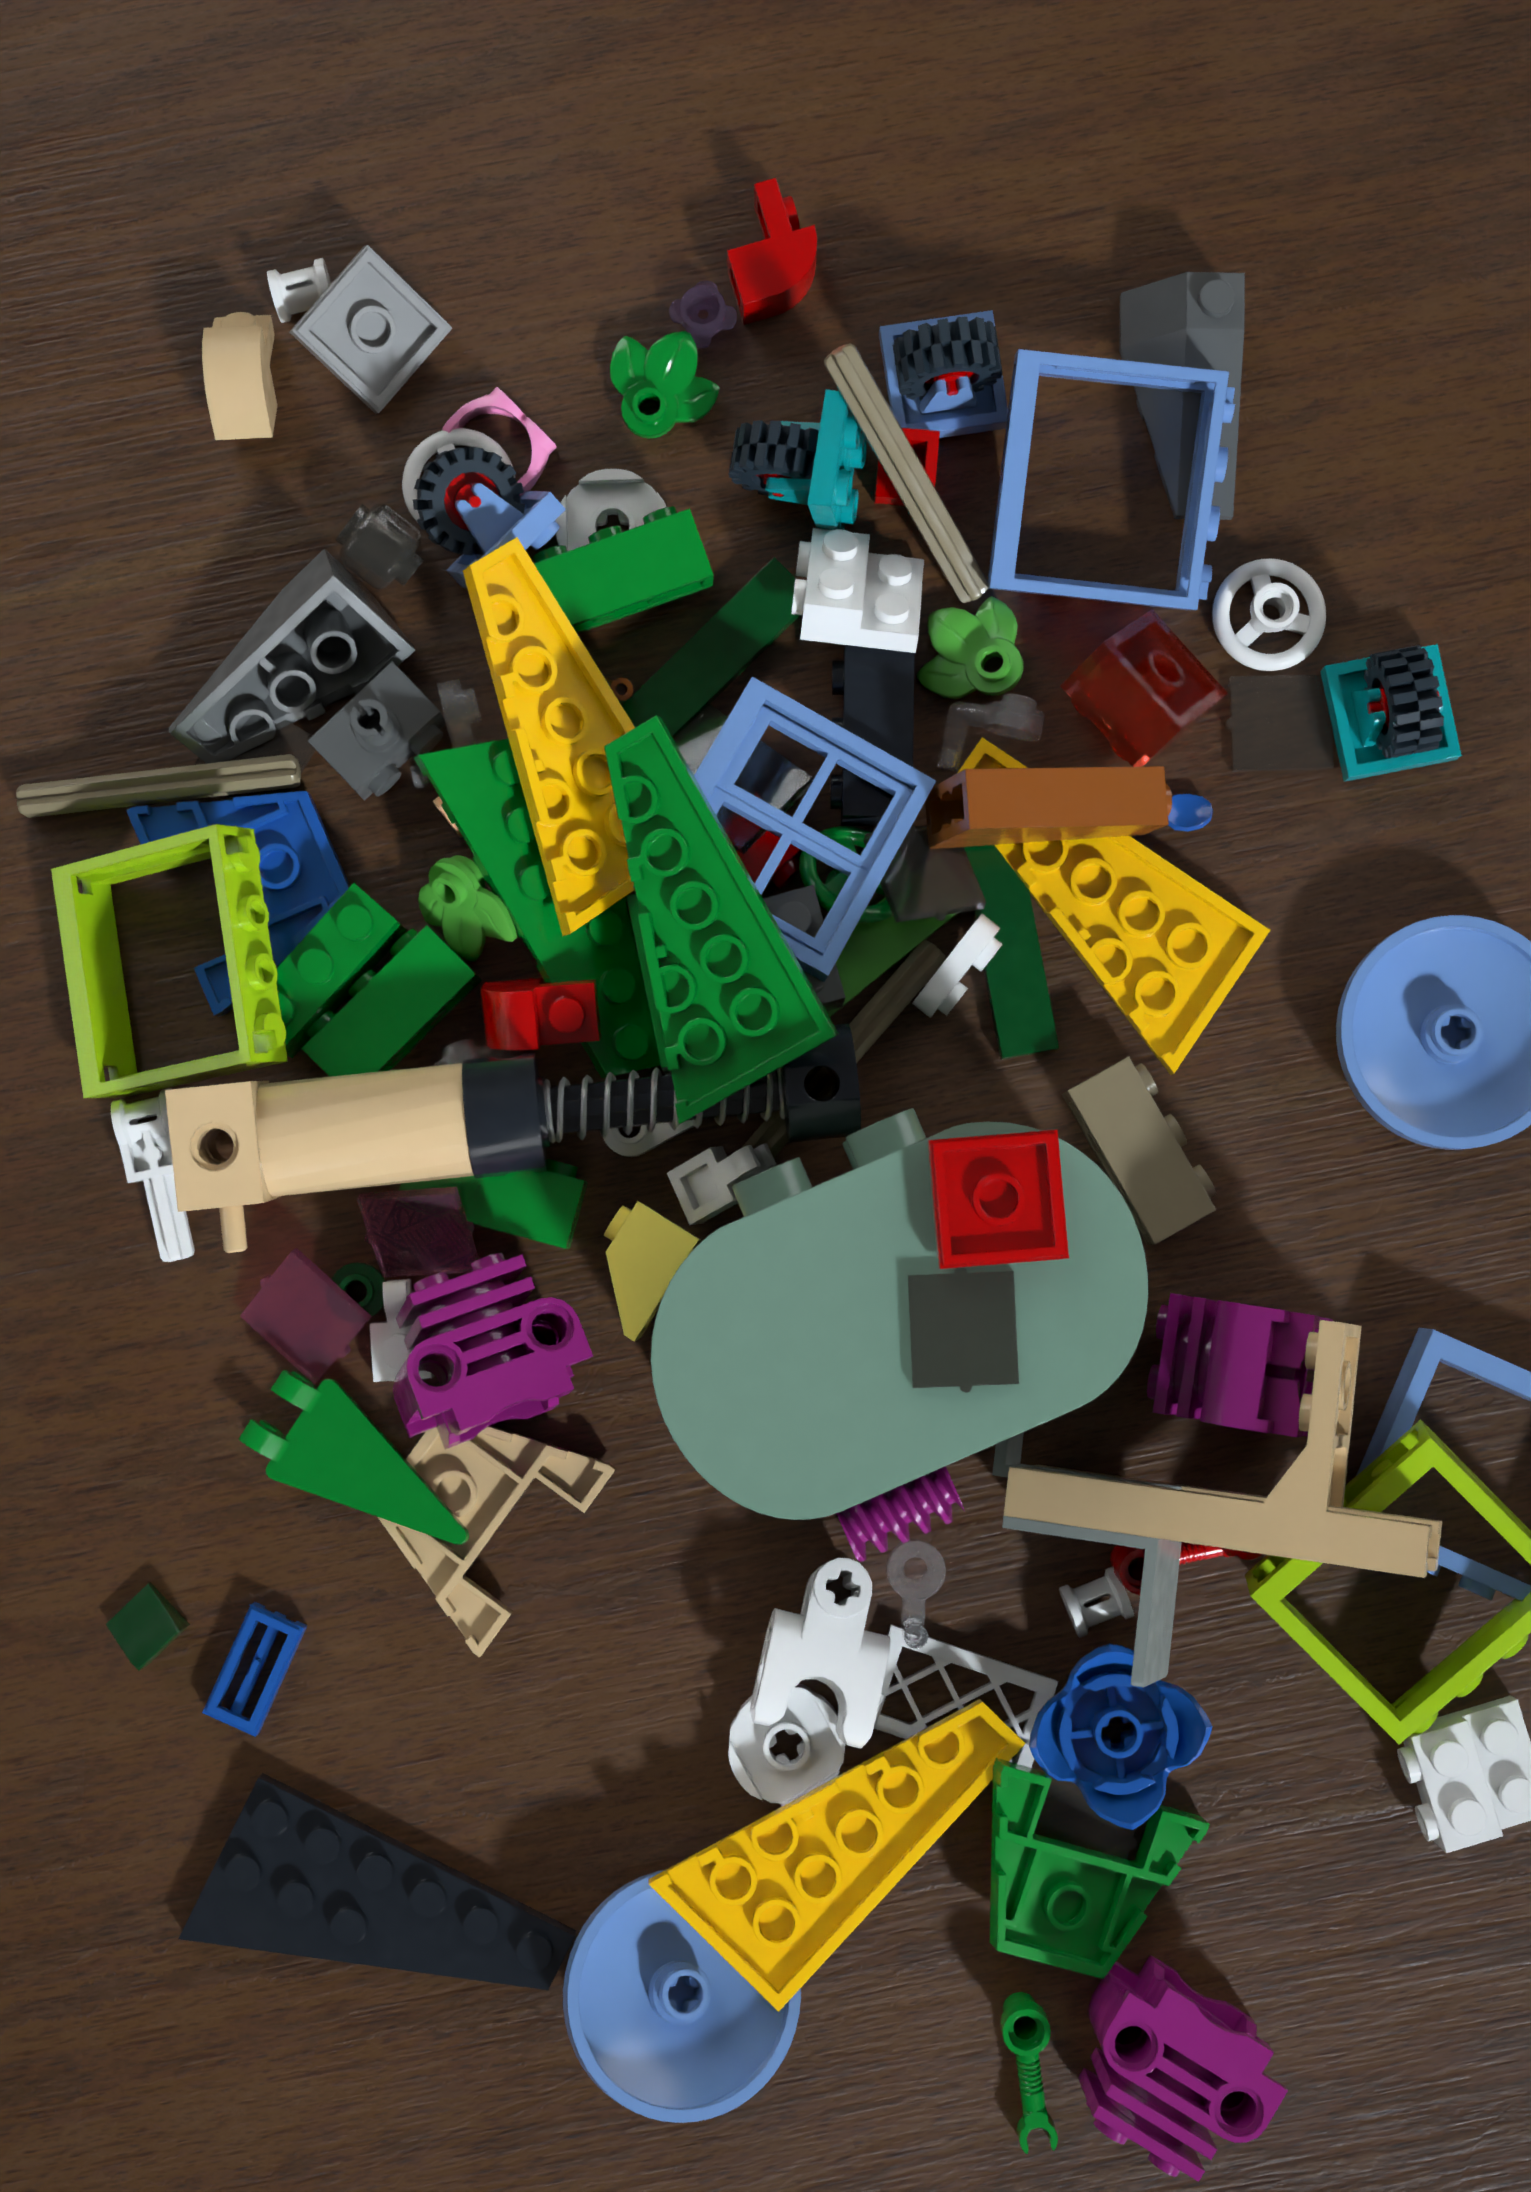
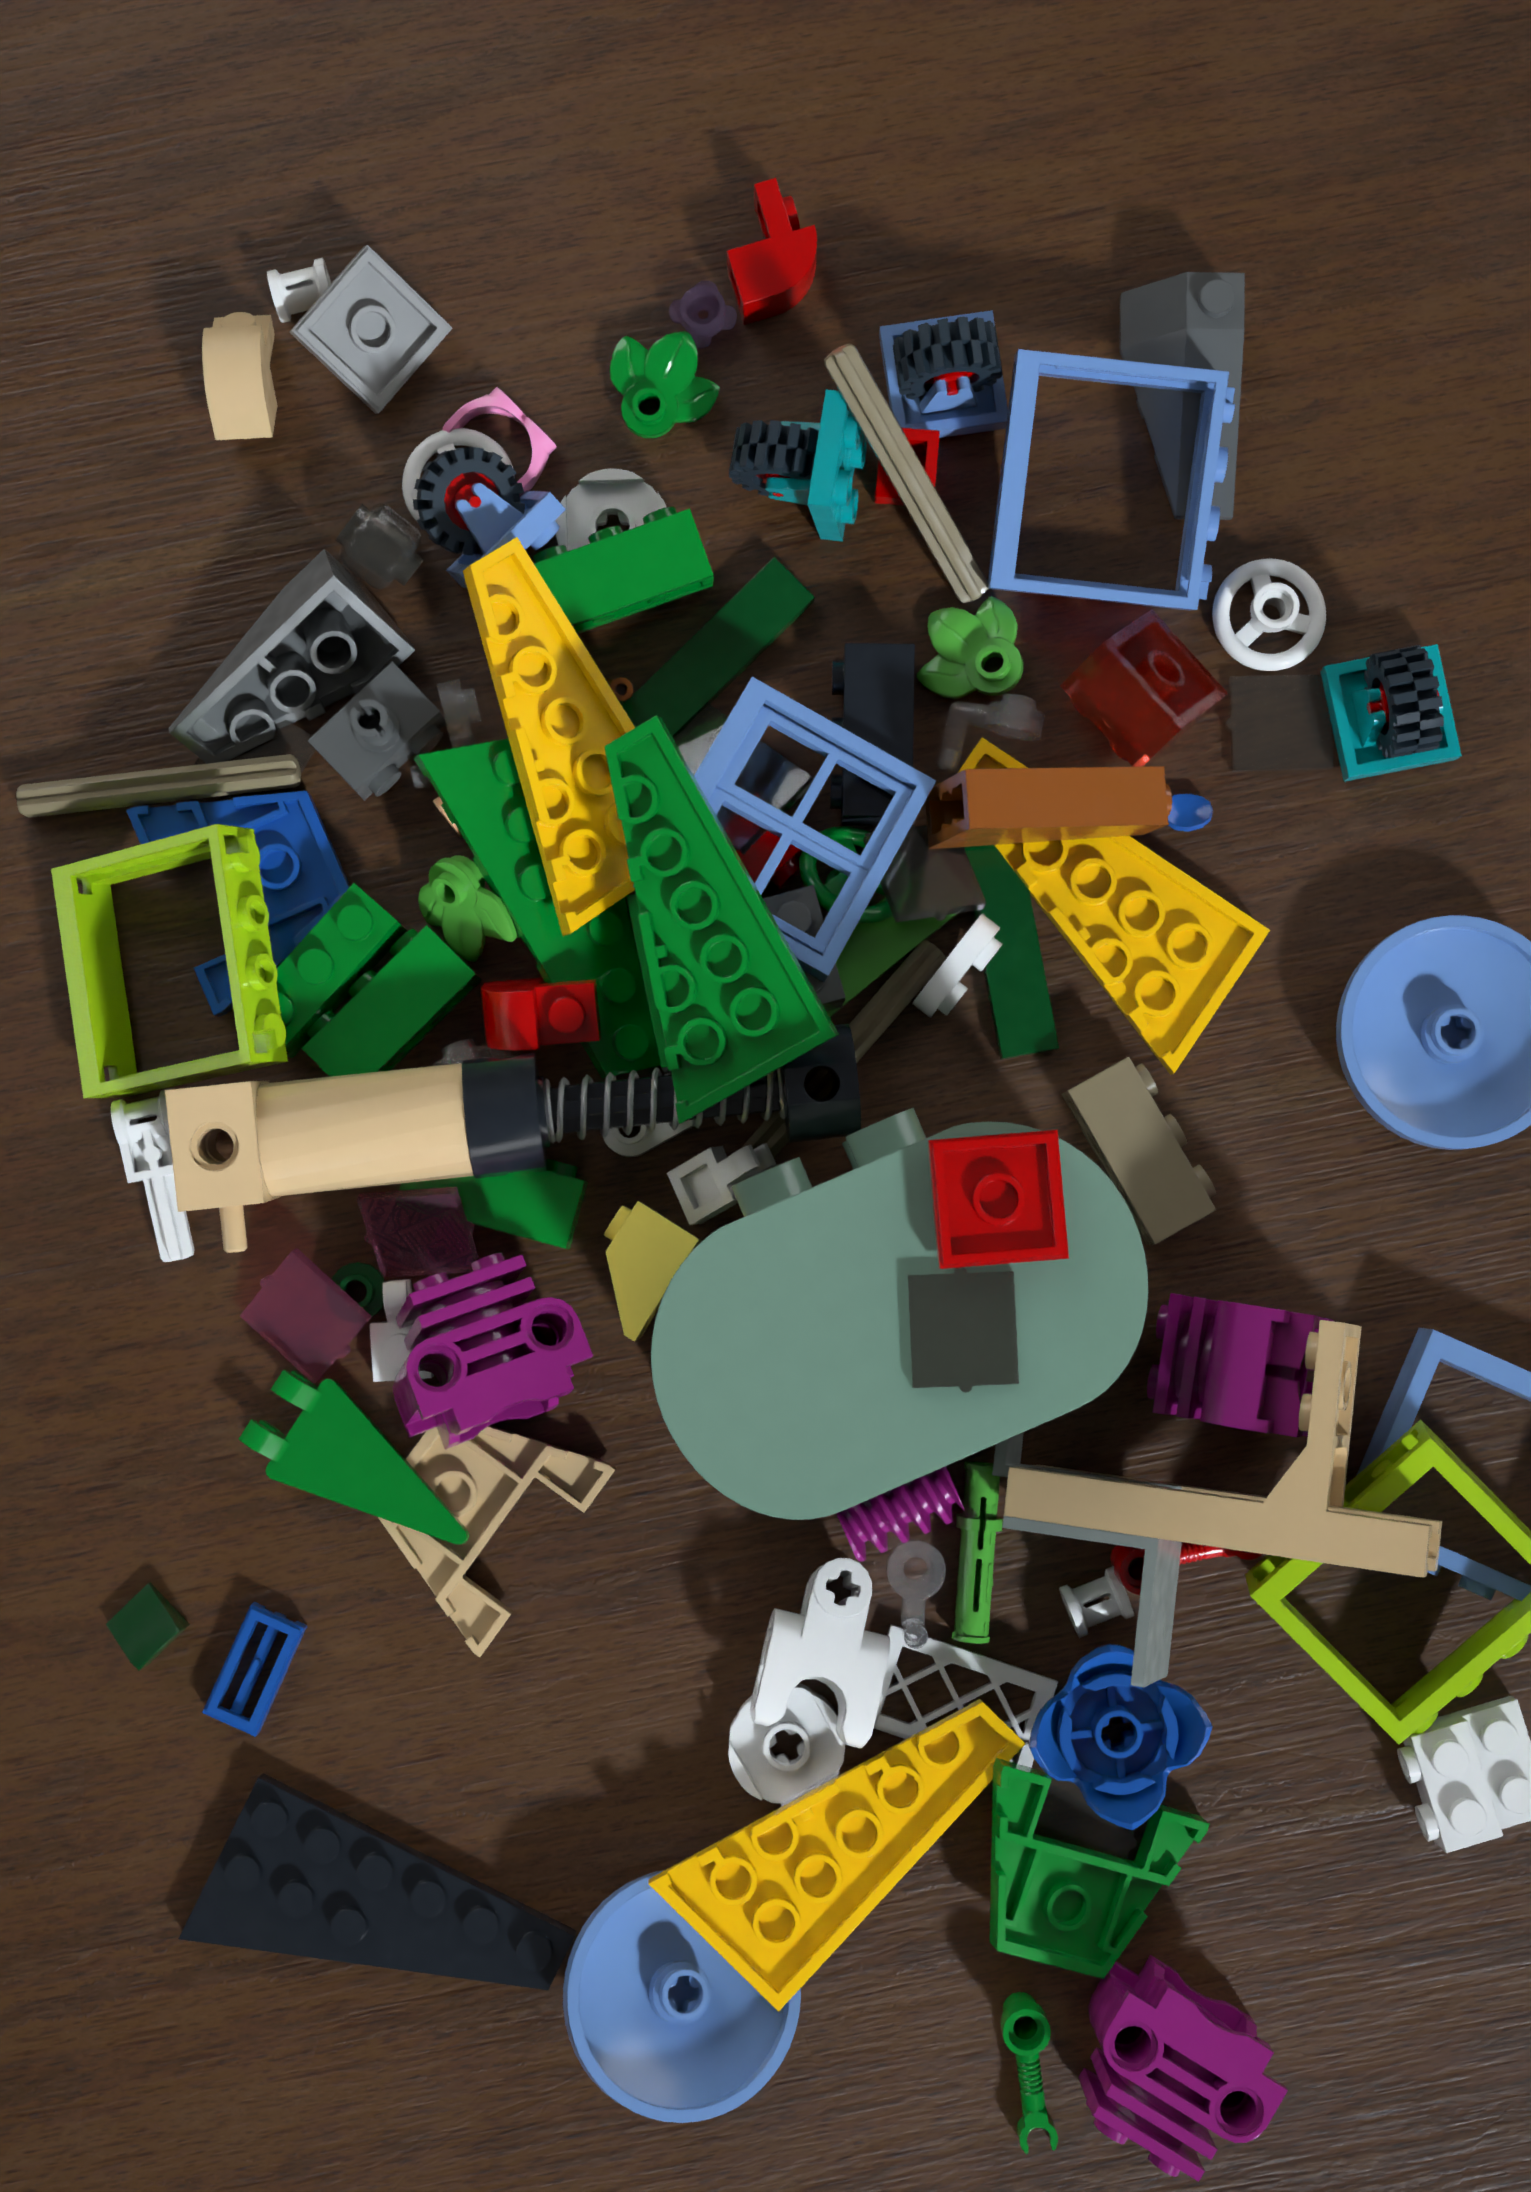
white plate [791,528,924,653] -> none
none -> bright green pin [952,1461,1003,1644]

